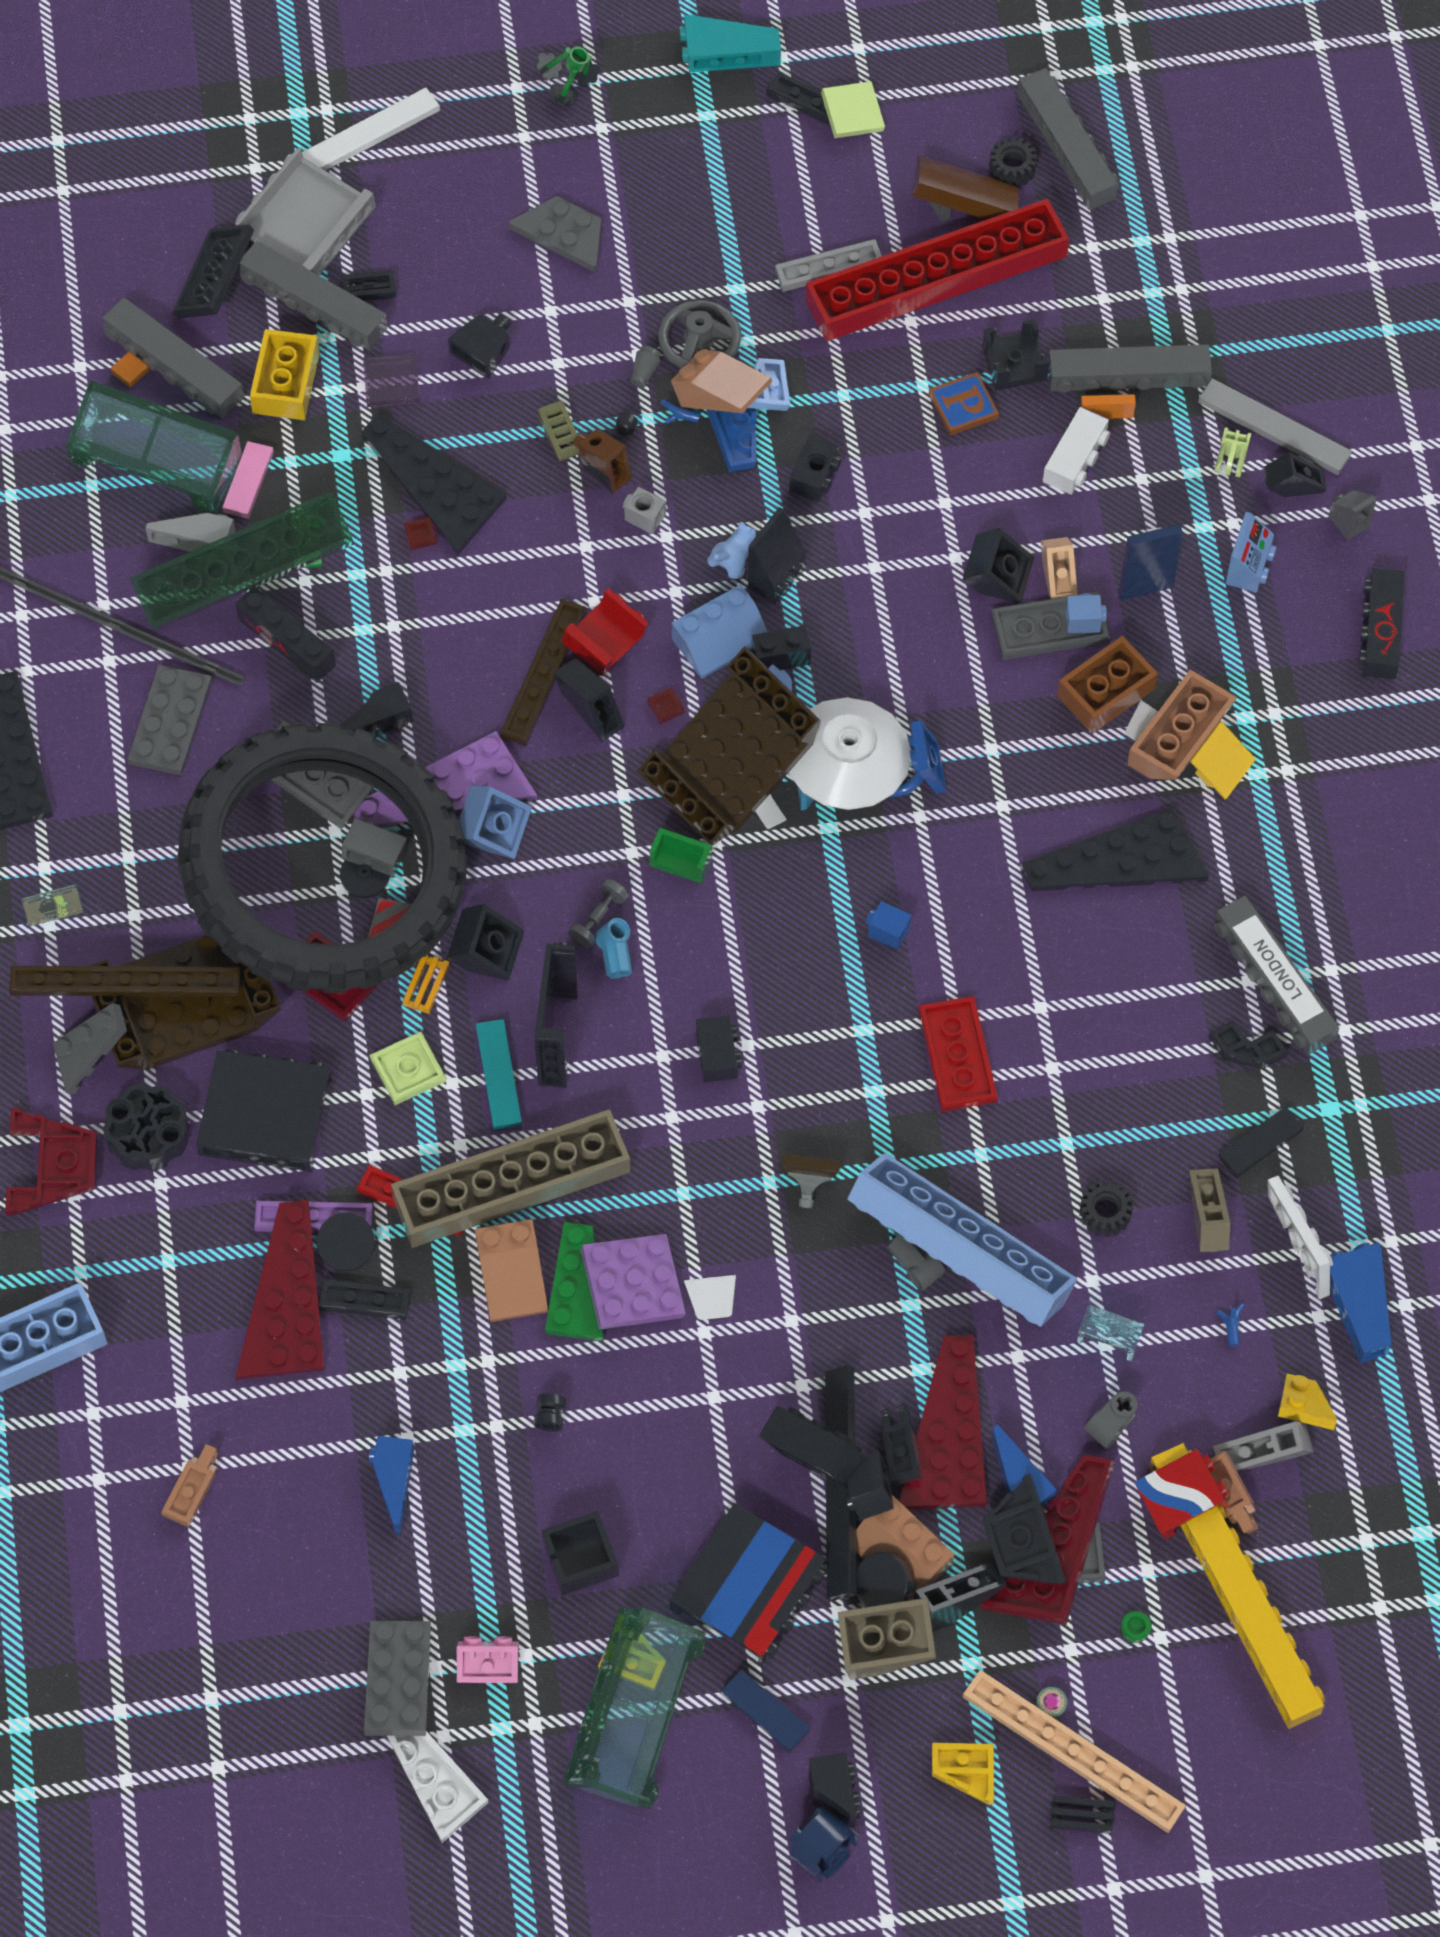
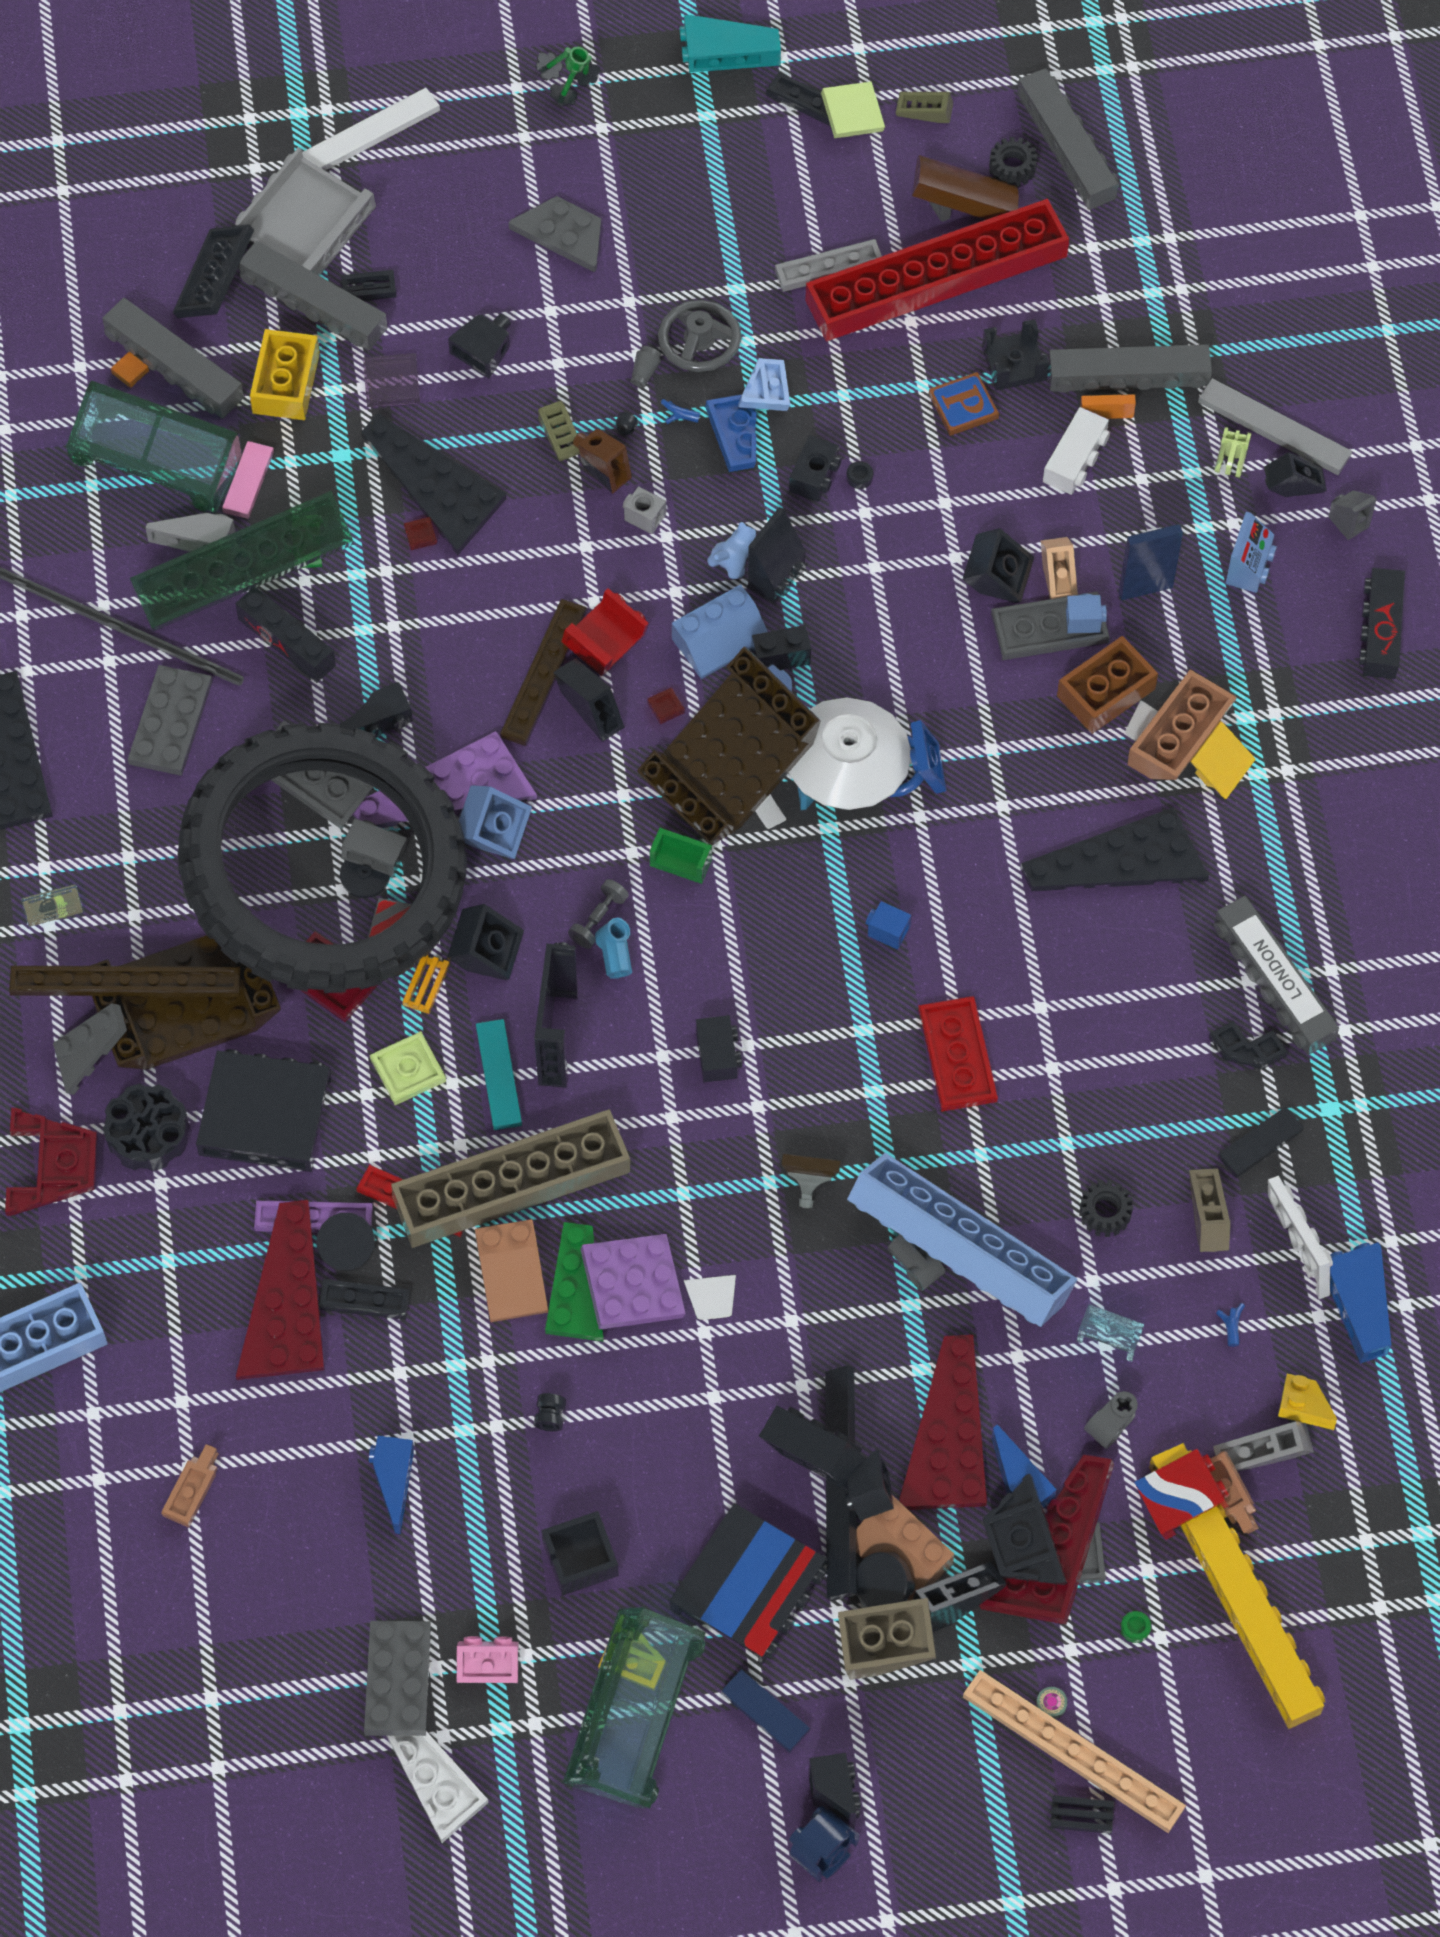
nougat slope [671,349,772,413] -> none
black hinge [881,1404,922,1486] -> none
yellow wing [932,1743,994,1805] -> none
none -> black tile [846,461,873,489]
none -> olive slope [896,92,953,123]

